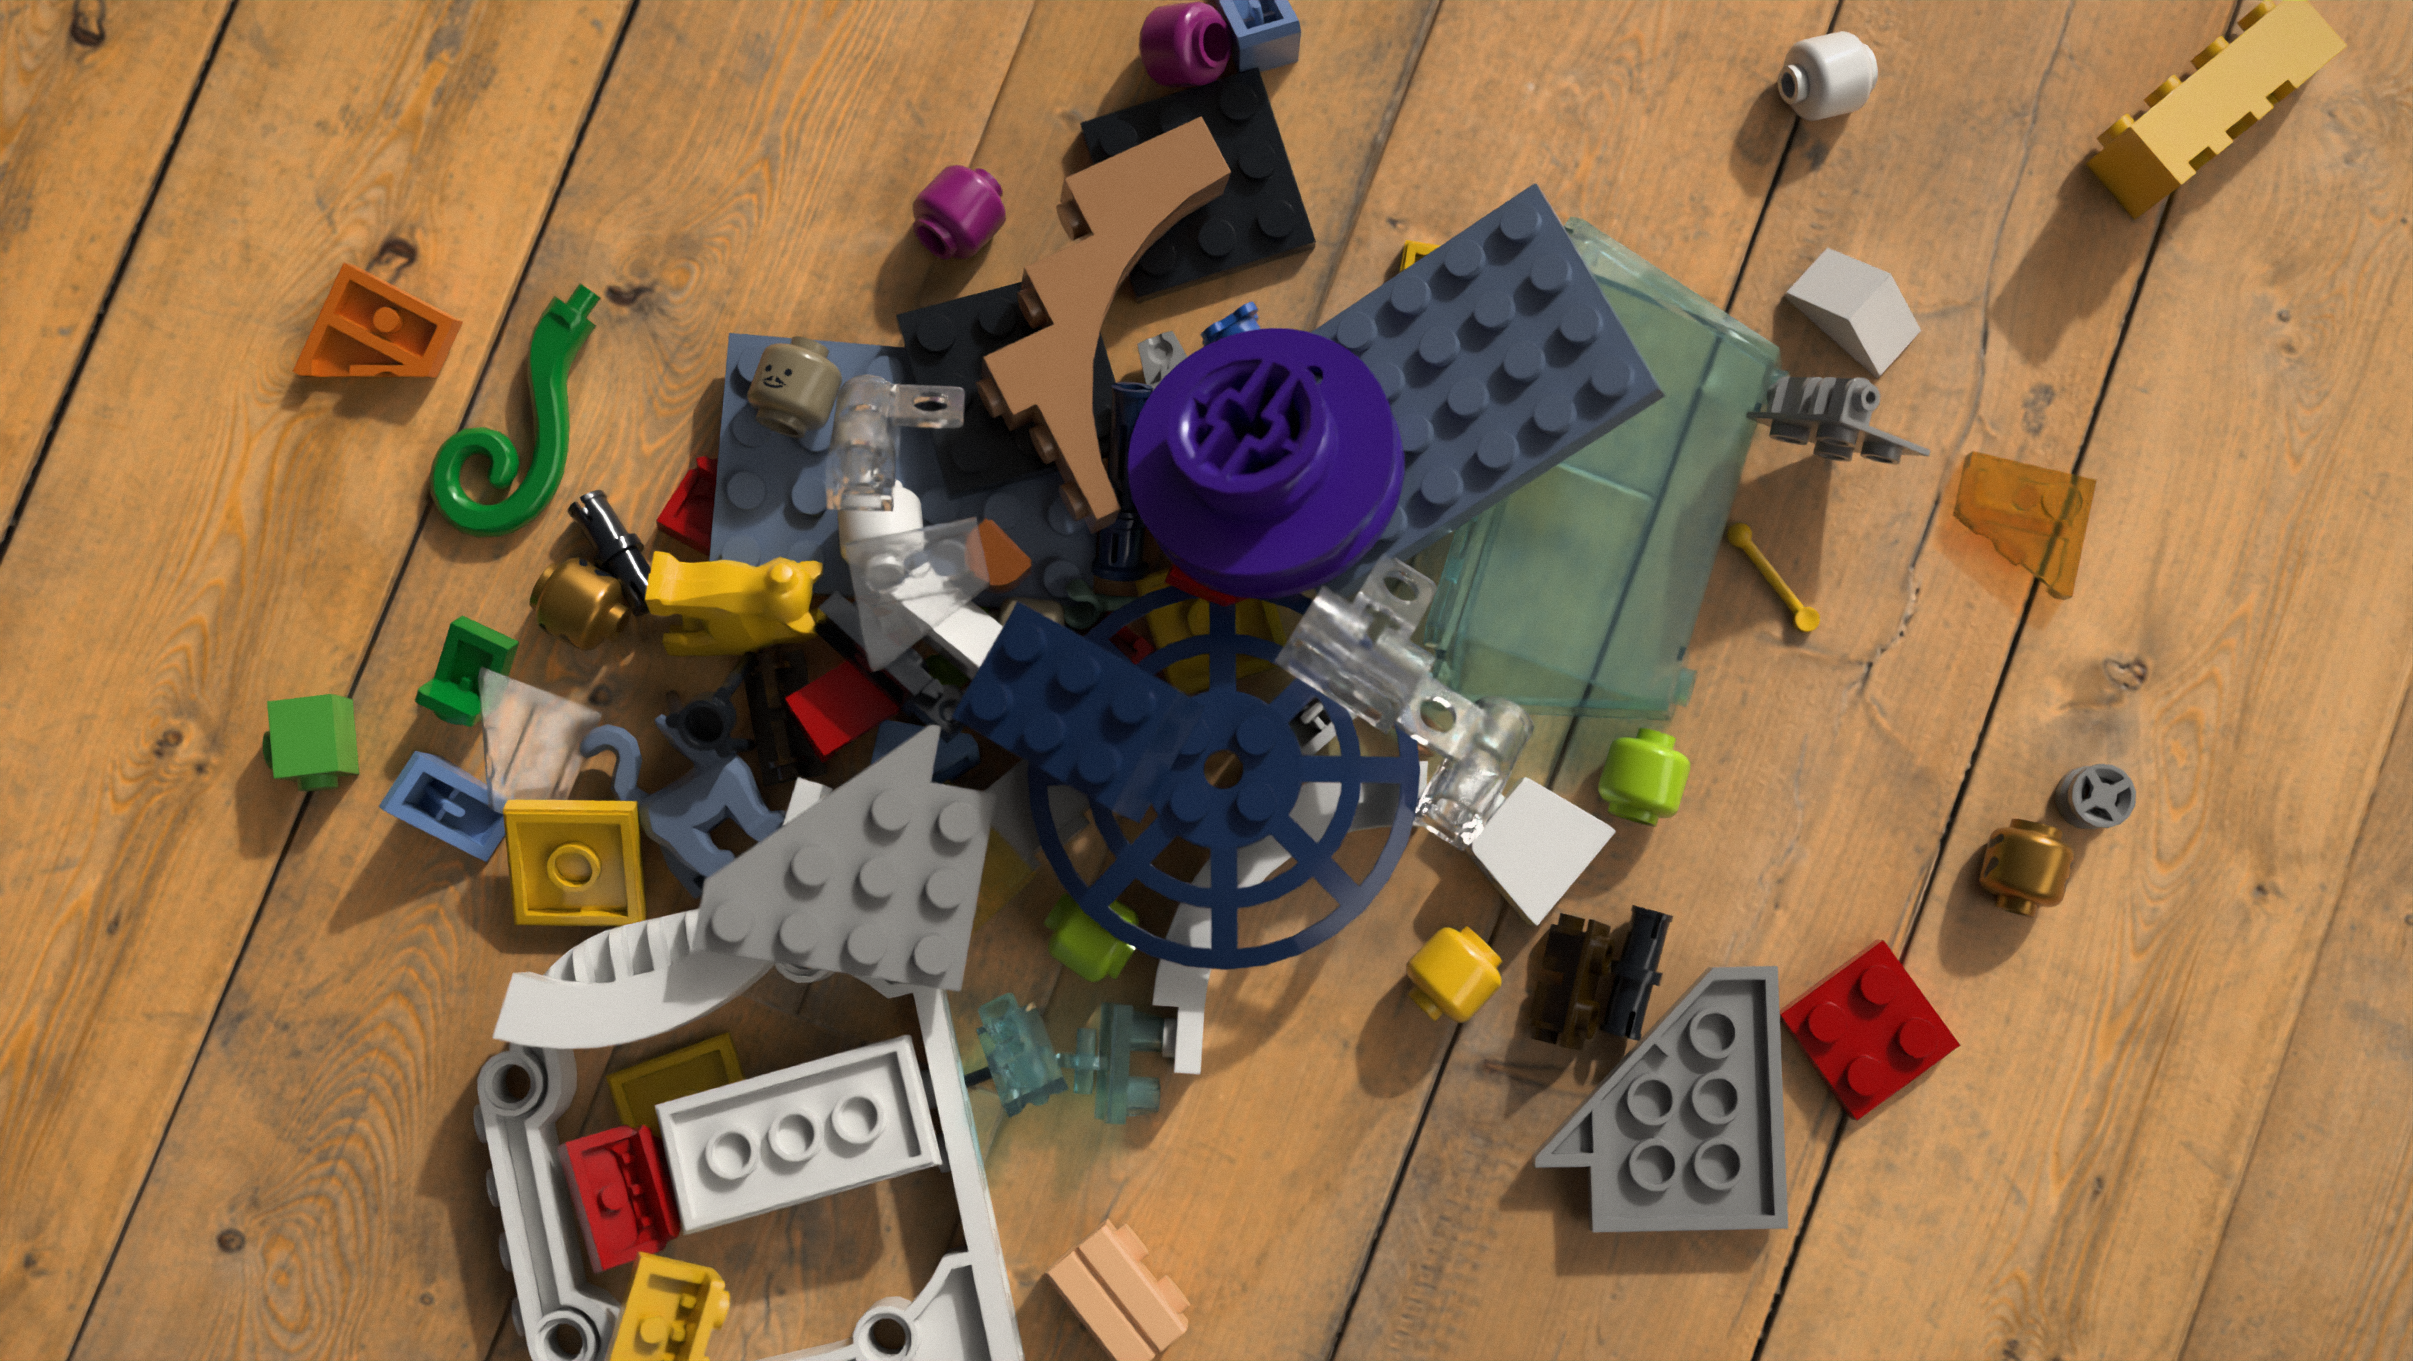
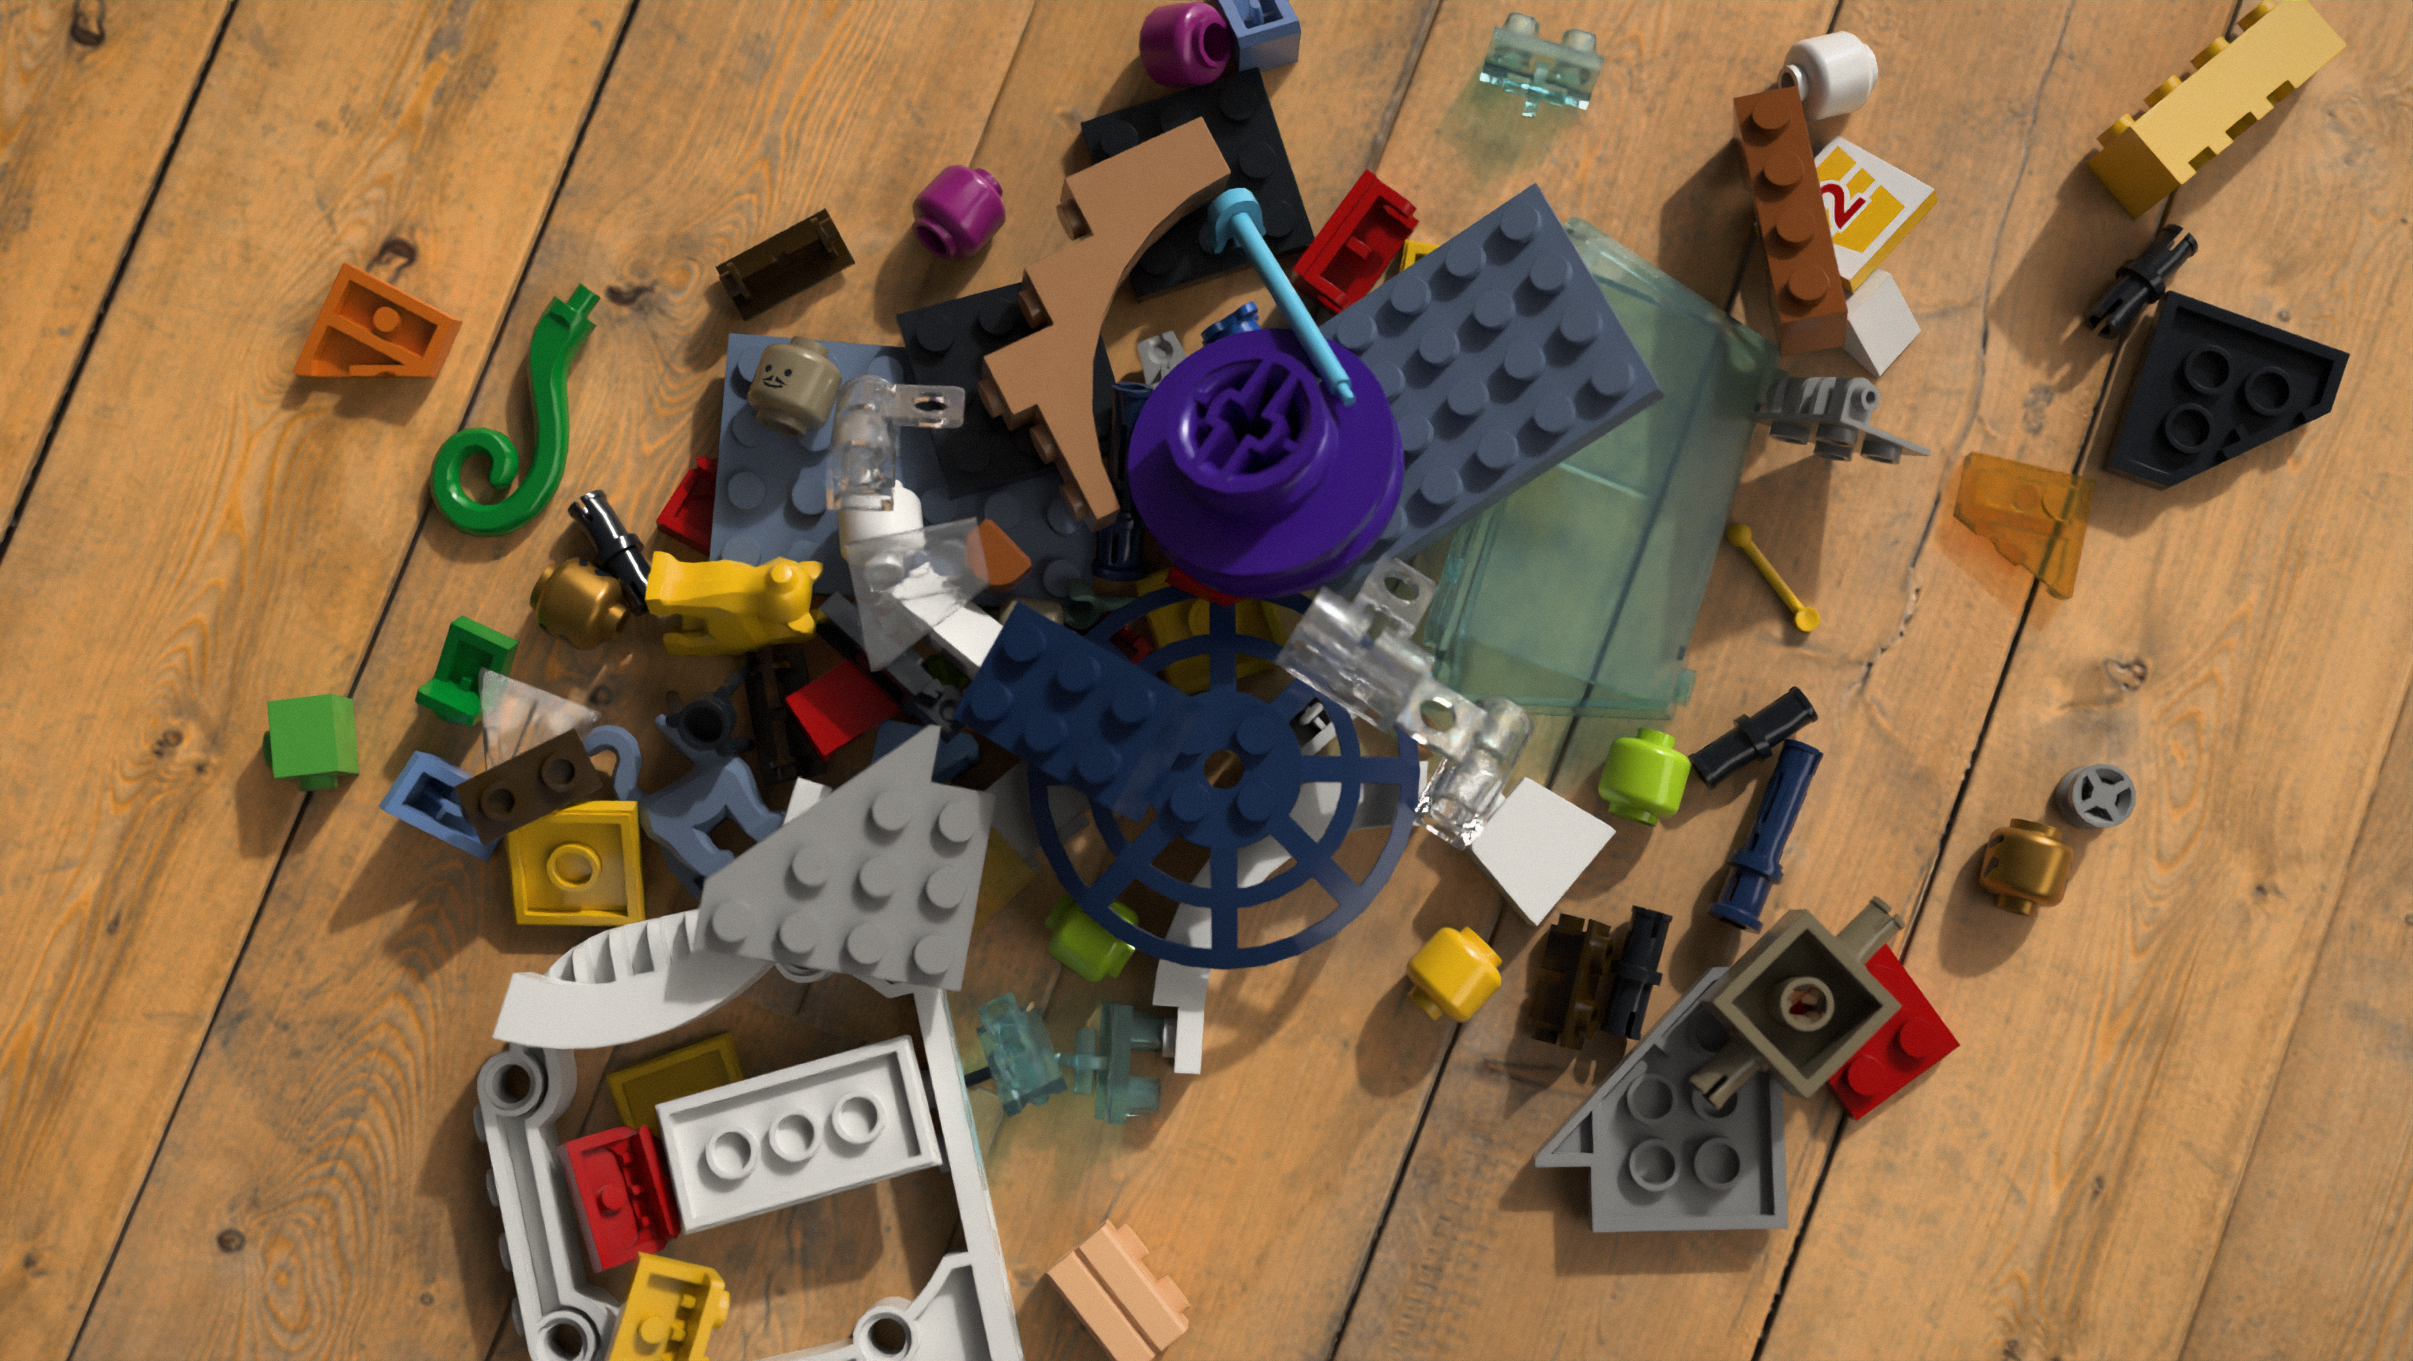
none -> dark brown hinge [453,728,603,846]
none -> dark brown hinge [715,208,856,322]
none -> medium azure piece [1207,188,1355,406]
none -> red hinge [1290,169,1419,316]
none -> clear light blue hips [1479,12,1605,119]
none -> black pin [1688,686,1818,790]
none -> dark tan brick [1688,896,1906,1110]
none -> dark blue pin [1706,739,1824,934]
none -> dark orange arch [1733,85,1848,357]
none -> tile [1754,135,1938,293]
none -> black pin [2083,224,2198,340]
none -> black plate [2102,290,2350,491]

